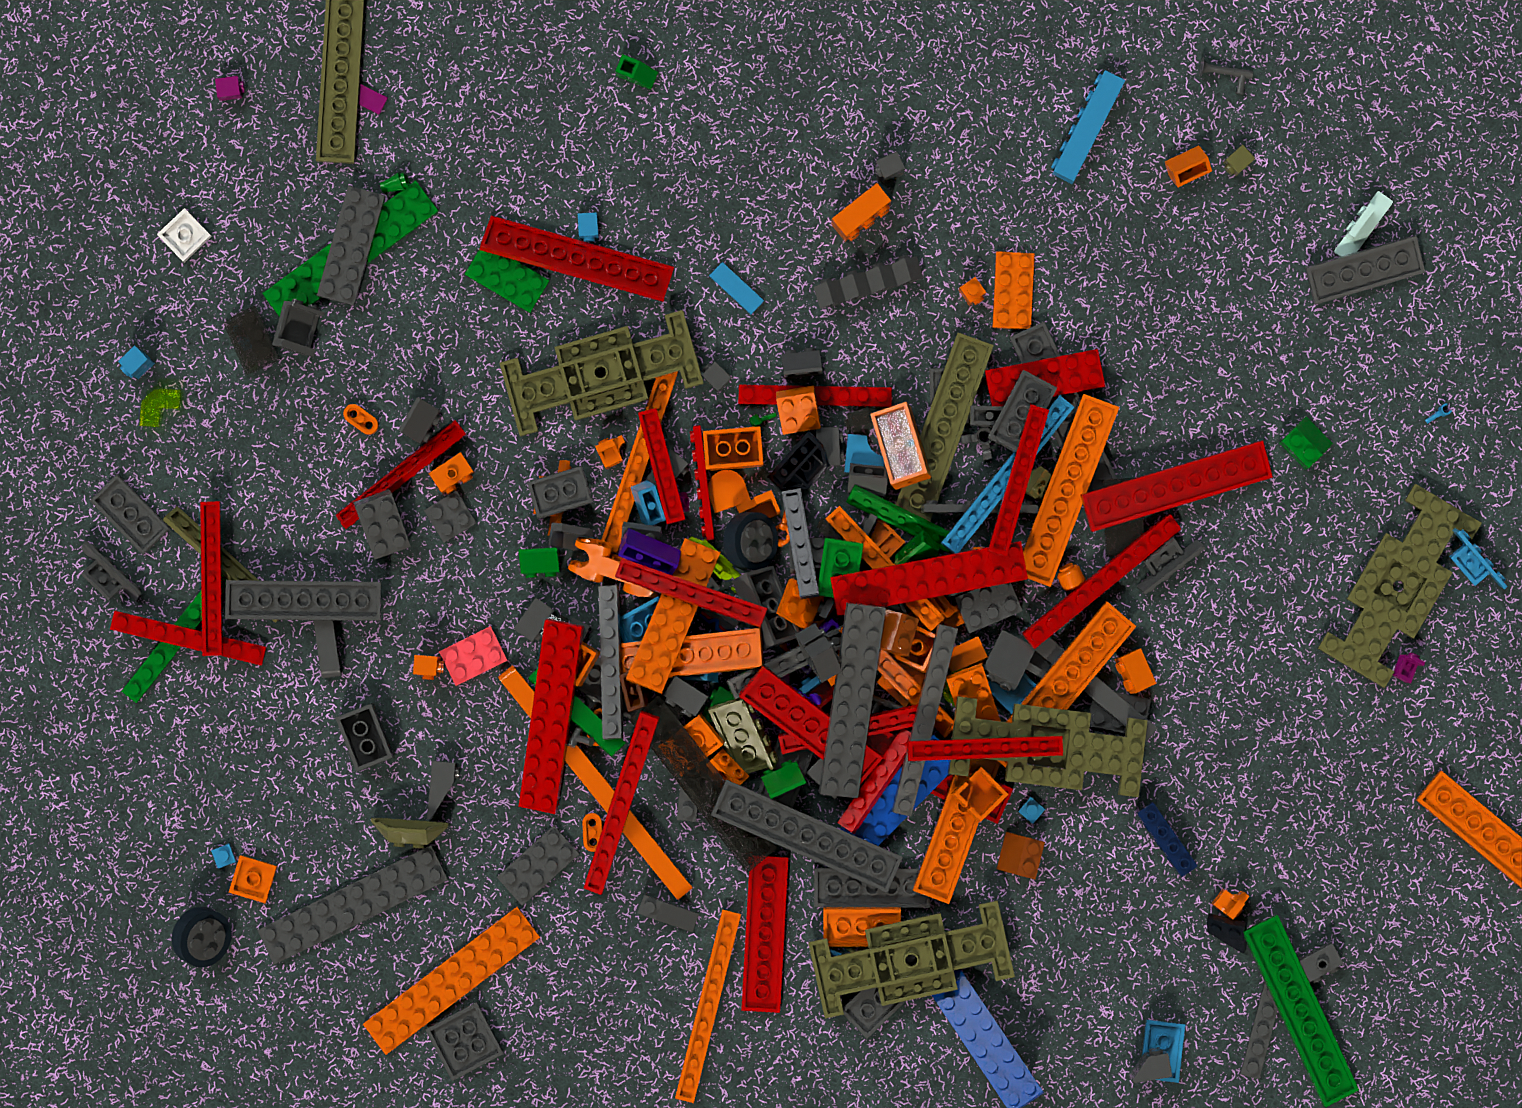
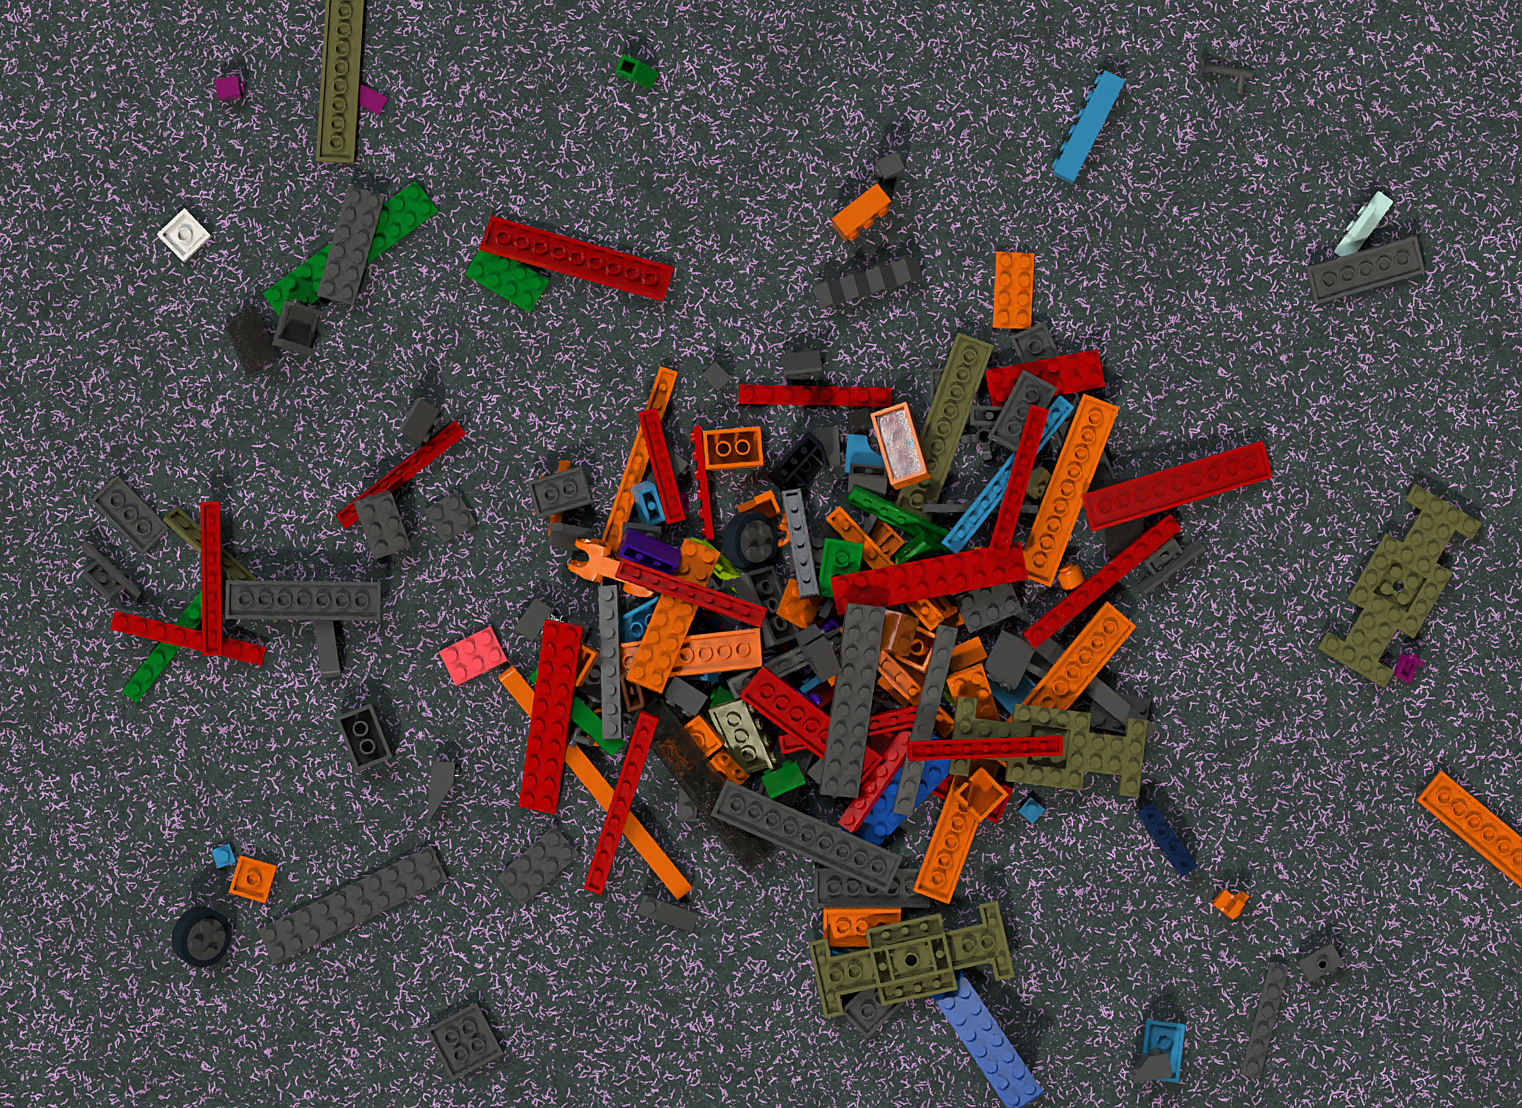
dark azure brick [118,345,155,379] -> none
clear neon green plate [139,389,181,428] -> none
orange plate [343,404,379,435] -> none
orange plate [363,906,540,1055] -> none
olive wedge [371,817,450,848] -> none
green cone [380,172,410,193] -> none
orange brick [413,655,444,680] -> none
orange brick [429,452,475,494] -> none
olive piece [500,310,704,437] -> none
green slope [518,548,561,578] -> none
dark azure brick [578,212,599,242] -> none
orange plate [582,813,602,852] -> none
orange brick [595,435,626,469] -> none
orange plate [675,909,741,1103] -> none
orange tile [708,470,751,513] -> none
dark azure tile [709,262,764,315] -> none
red plate [741,855,788,1013] -> none
green hand [749,412,777,427] -> none
orange brick [776,385,821,435] -> none
orange brick [958,277,986,306] -> none
dark orange slope [997,832,1045,880] -> none
orange brick [1115,648,1157,694] -> none
orange brick [1165,145,1212,187] -> none
black wing [1207,913,1247,953] -> none
olive brick [1223,145,1255,176] -> none
green plate [1243,915,1359,1107] -> none
green slope [1279,416,1333,470] -> none
dark azure hand [1425,403,1452,424] -> none
dark azure bracket [1449,528,1507,589] -> none

